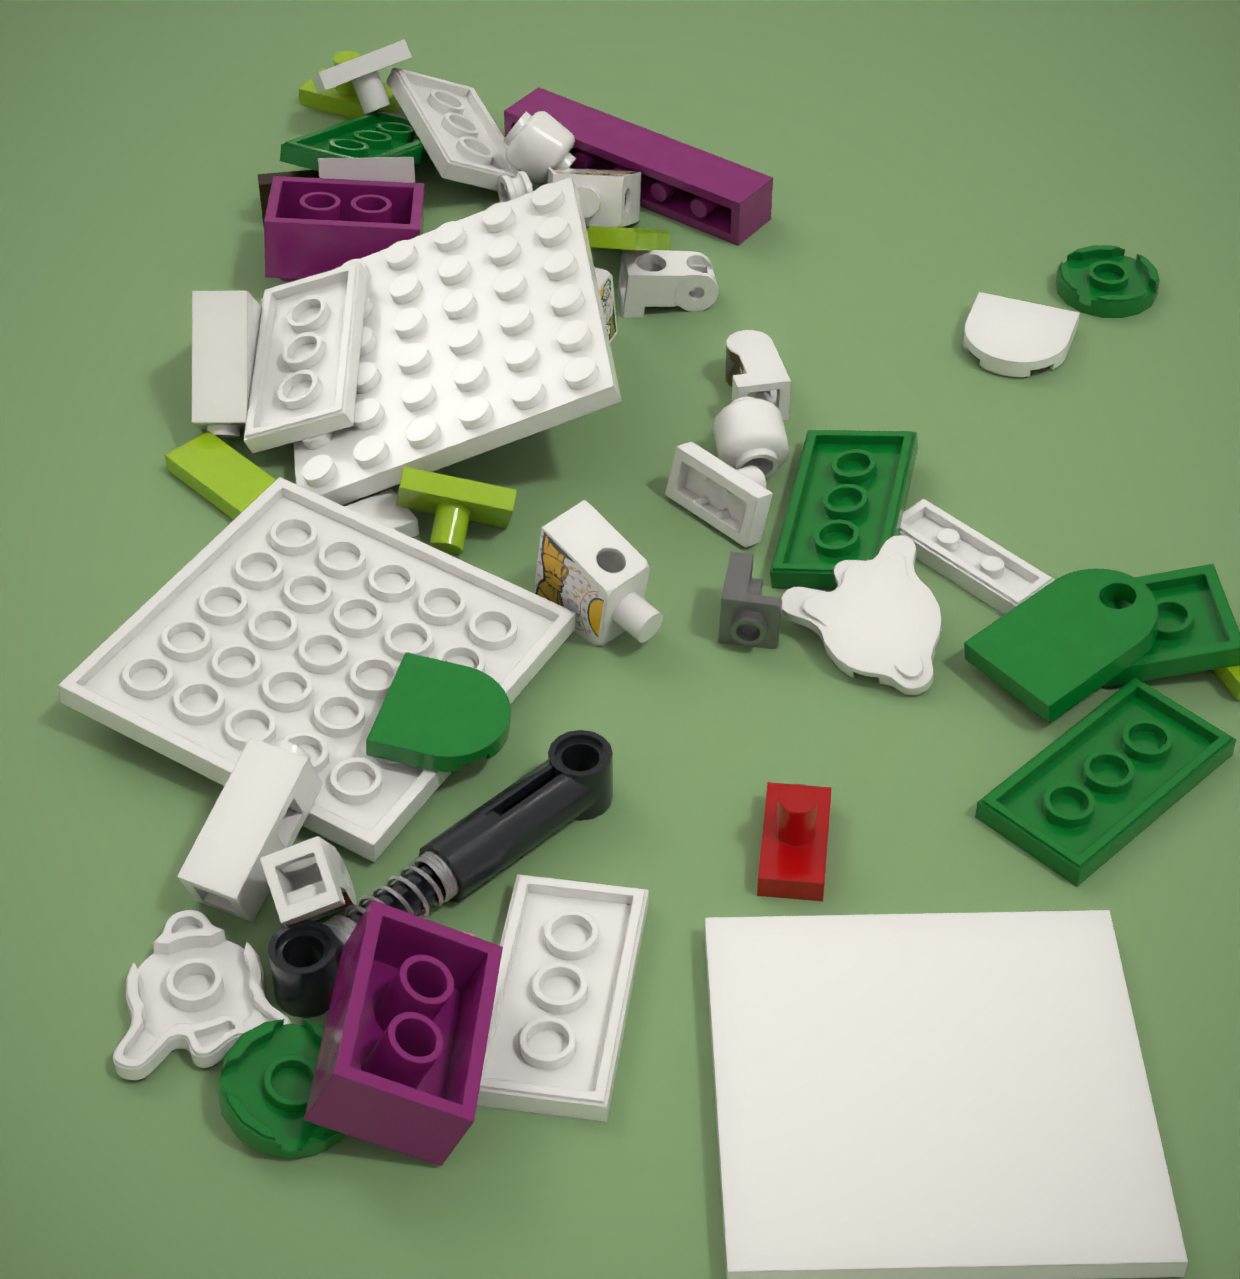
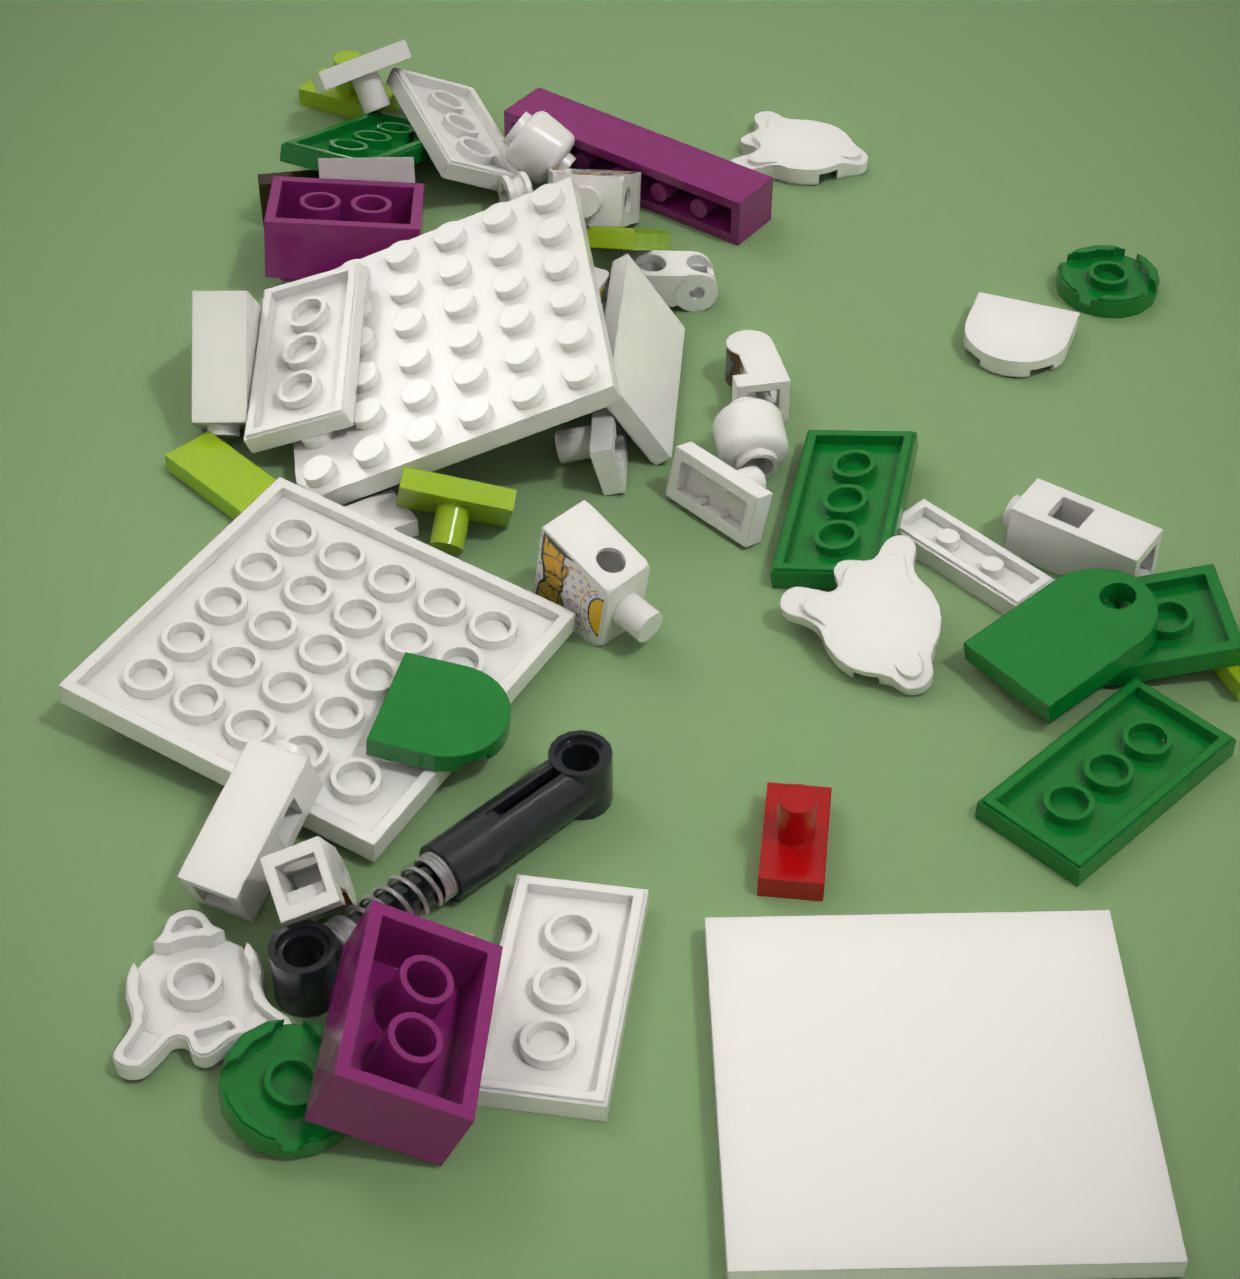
flat silver bracket [718,551,782,649] -> none
none -> white tile [555,407,629,496]
none -> white tile [604,254,685,466]
none -> white tile [731,111,868,186]
none -> white brick [1002,478,1163,577]

